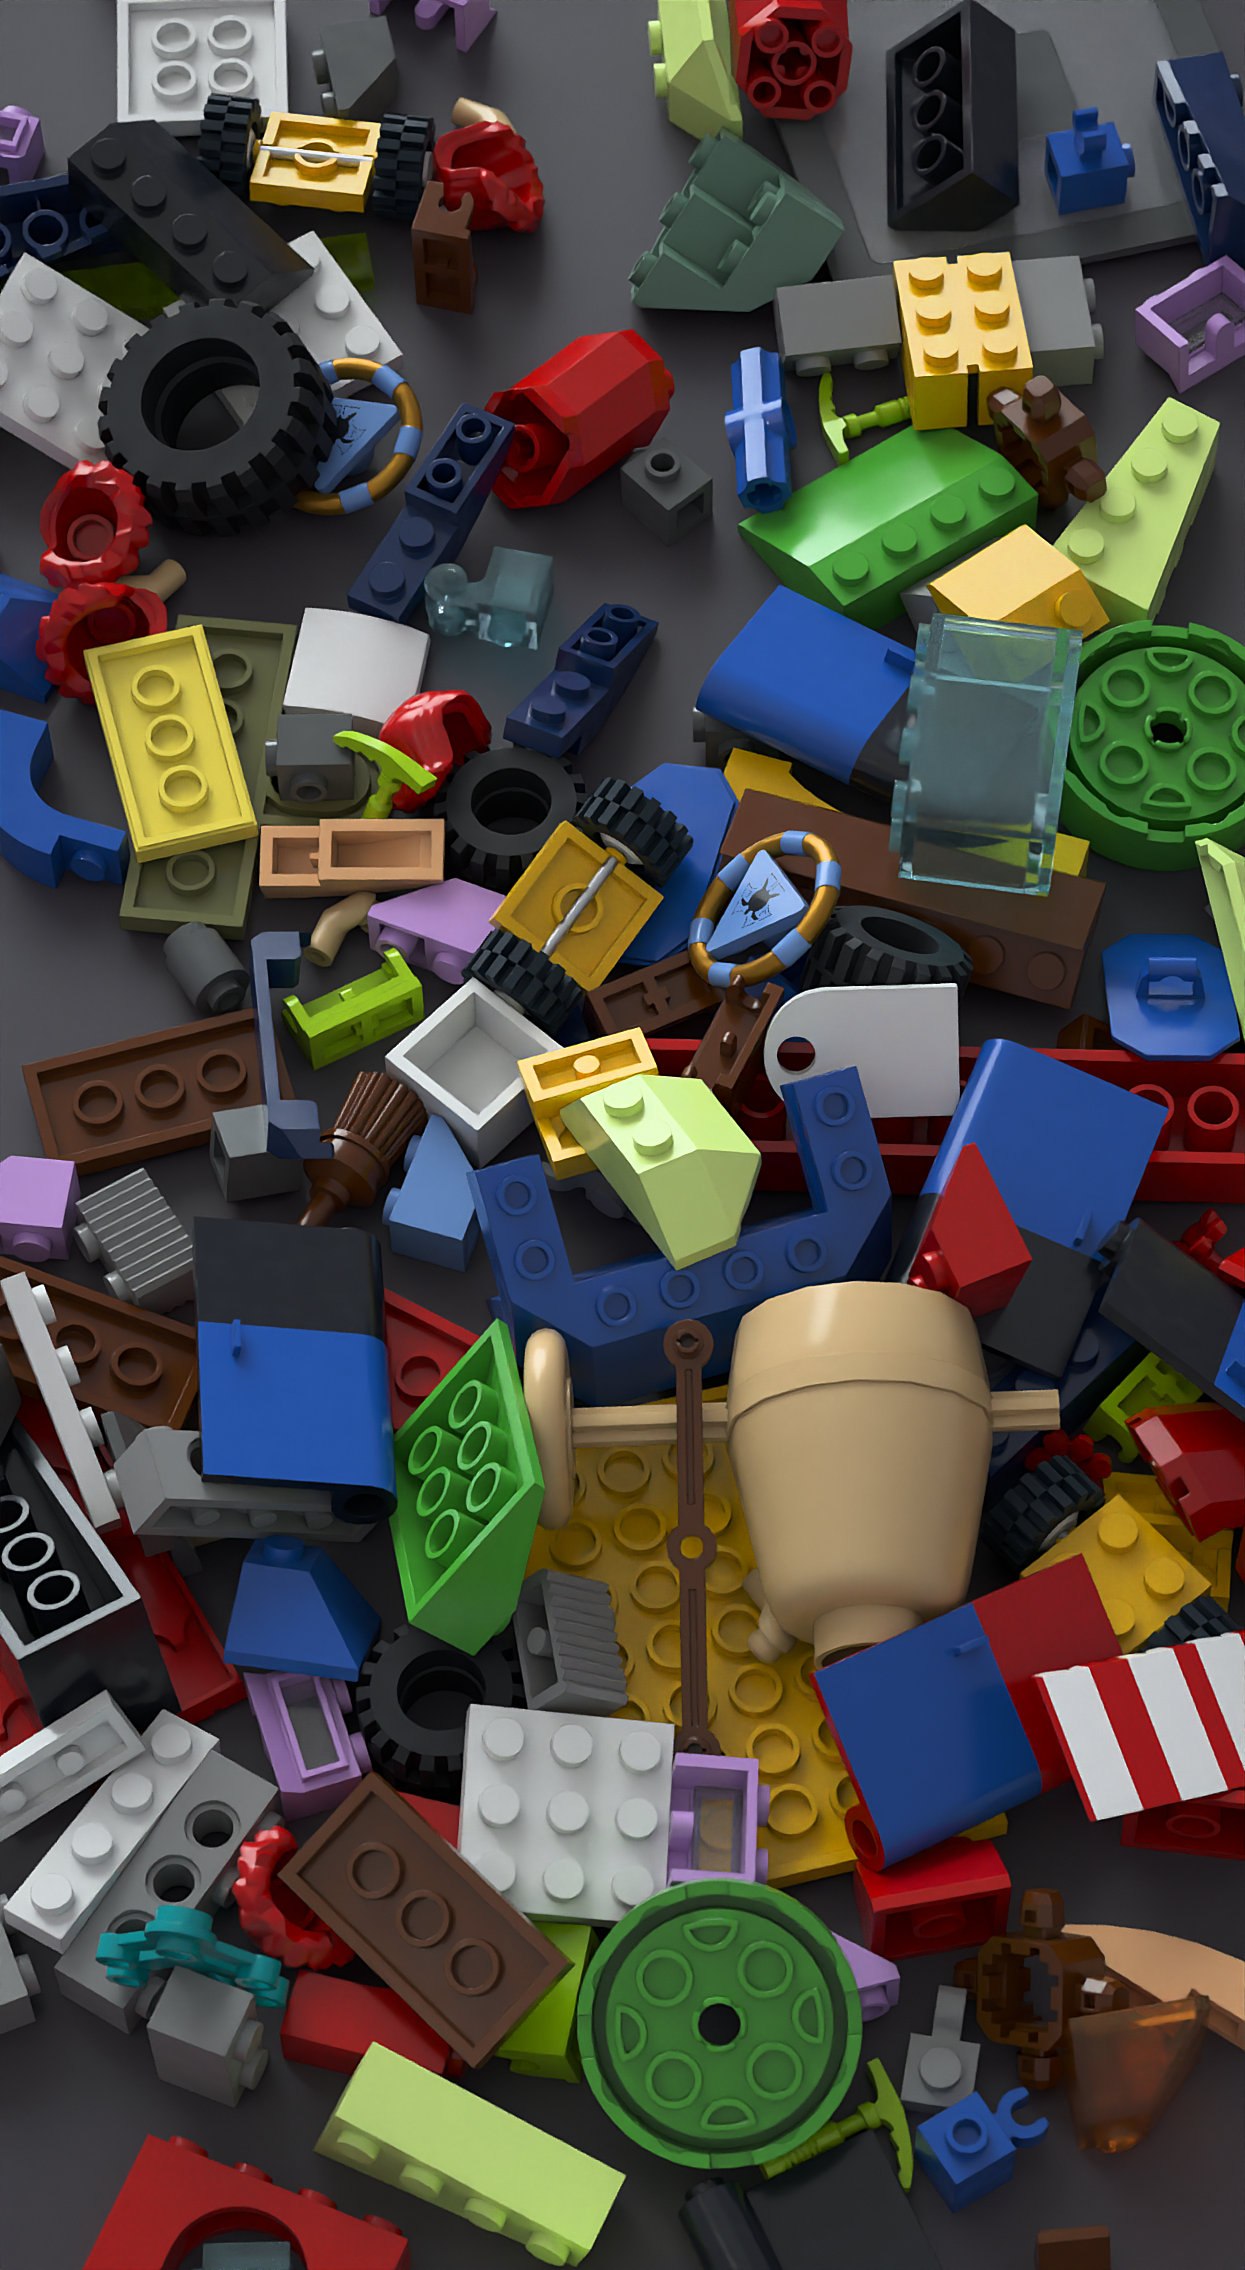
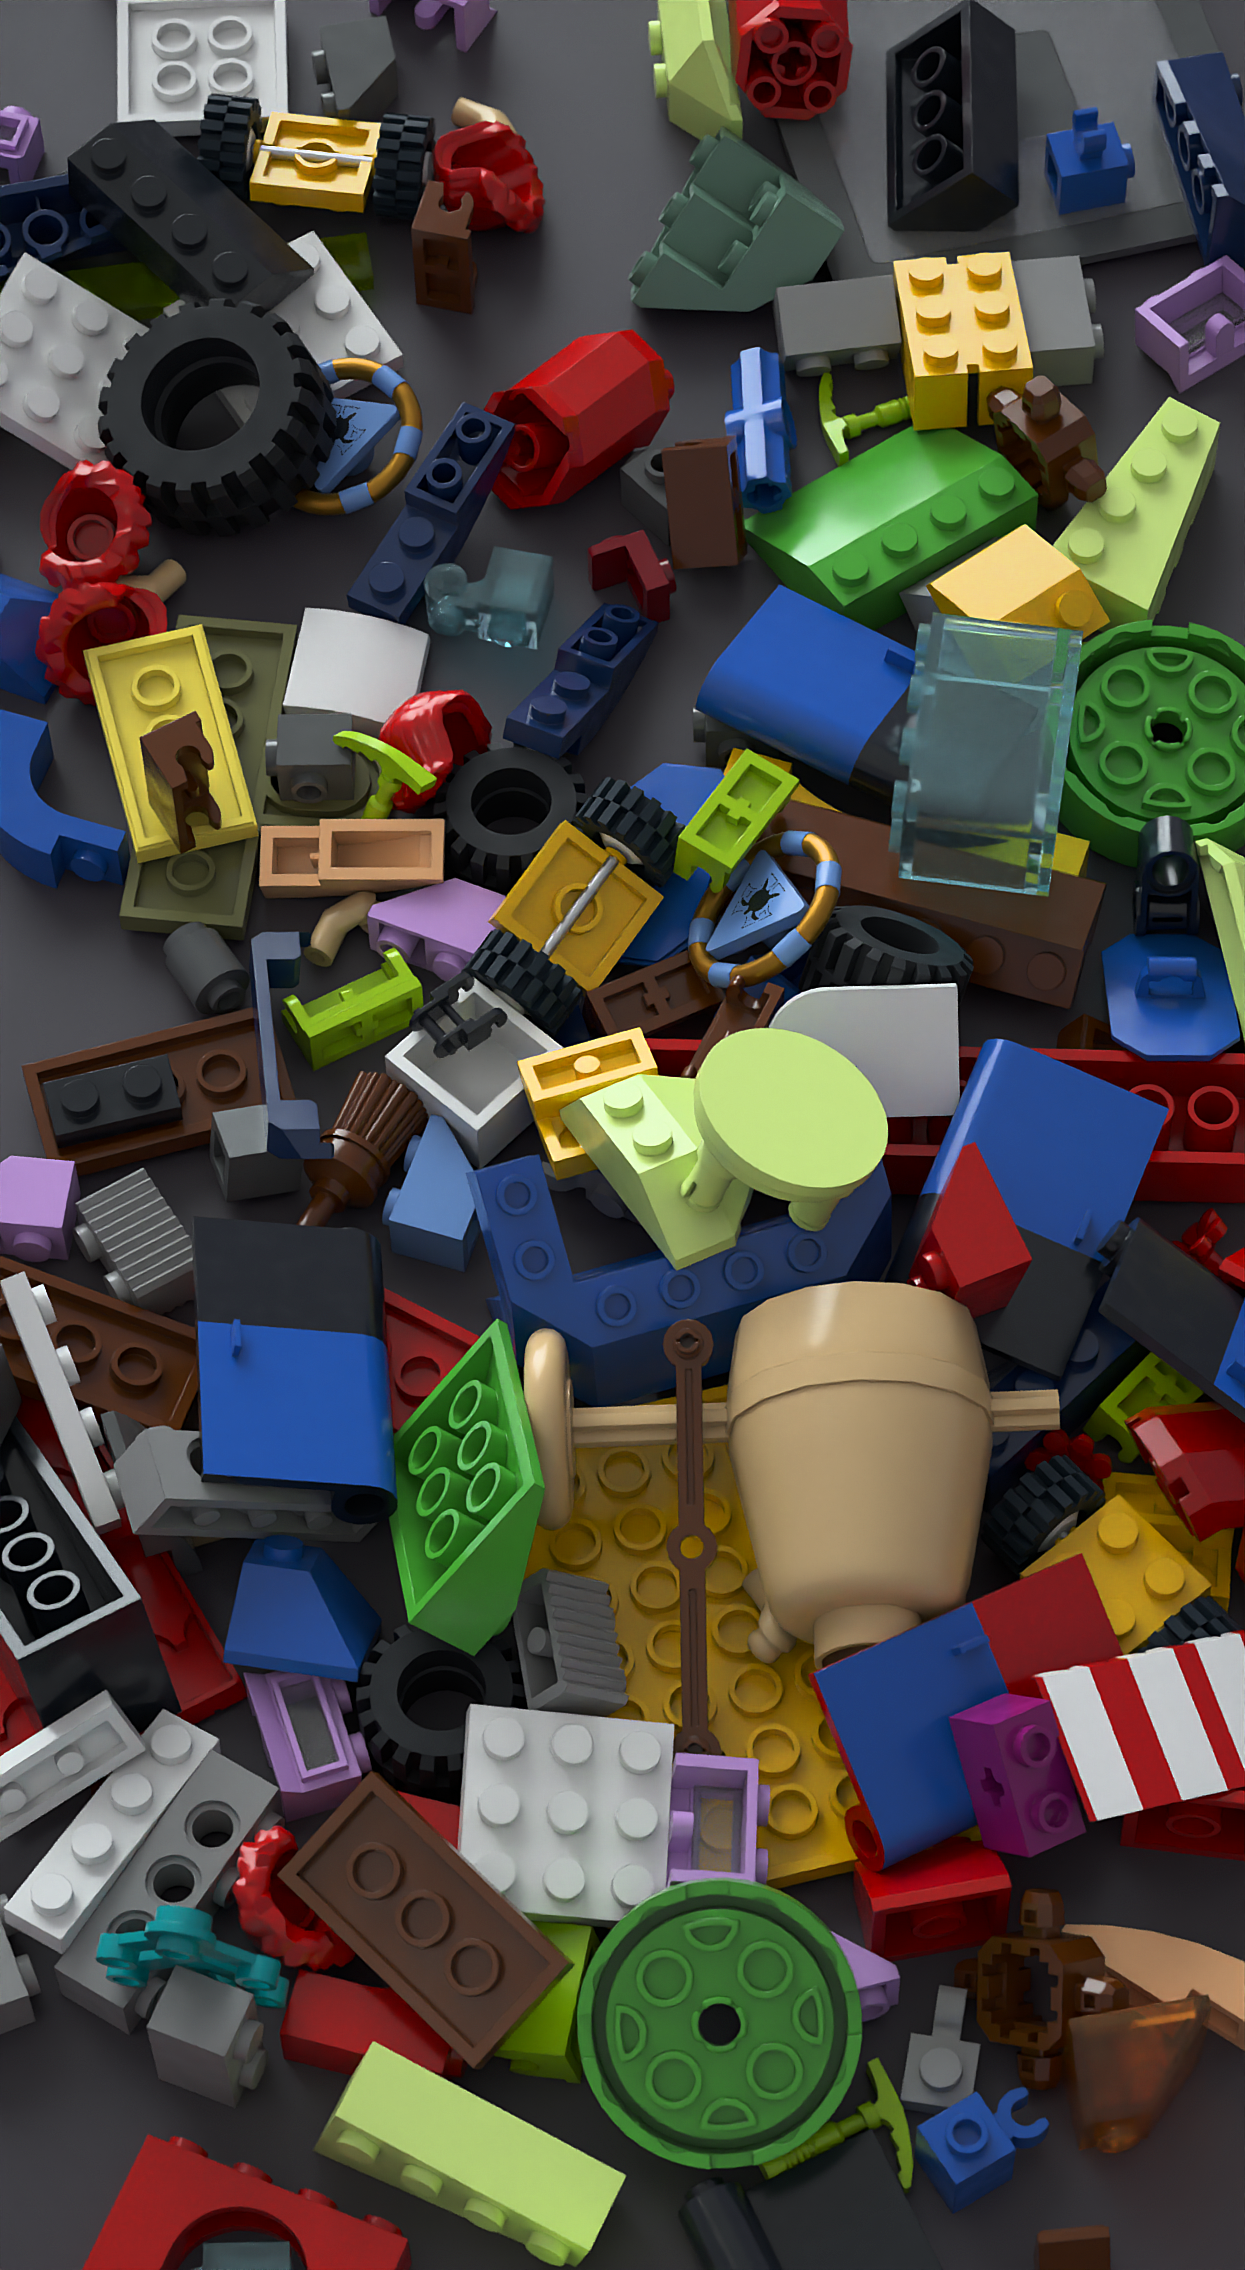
none -> black plate [43,1054,183,1149]
none -> reddish brown hinge [139,711,222,854]
none -> black piece [409,972,508,1058]
none -> dark red bracket [587,529,677,623]
none -> reddish brown hinge [661,435,748,569]
none -> lime hinge [673,748,800,893]
none -> yellowish green piece [680,1028,888,1231]
none -> magenta brick [948,1693,1086,1858]
none -> black piece [1132,815,1200,936]

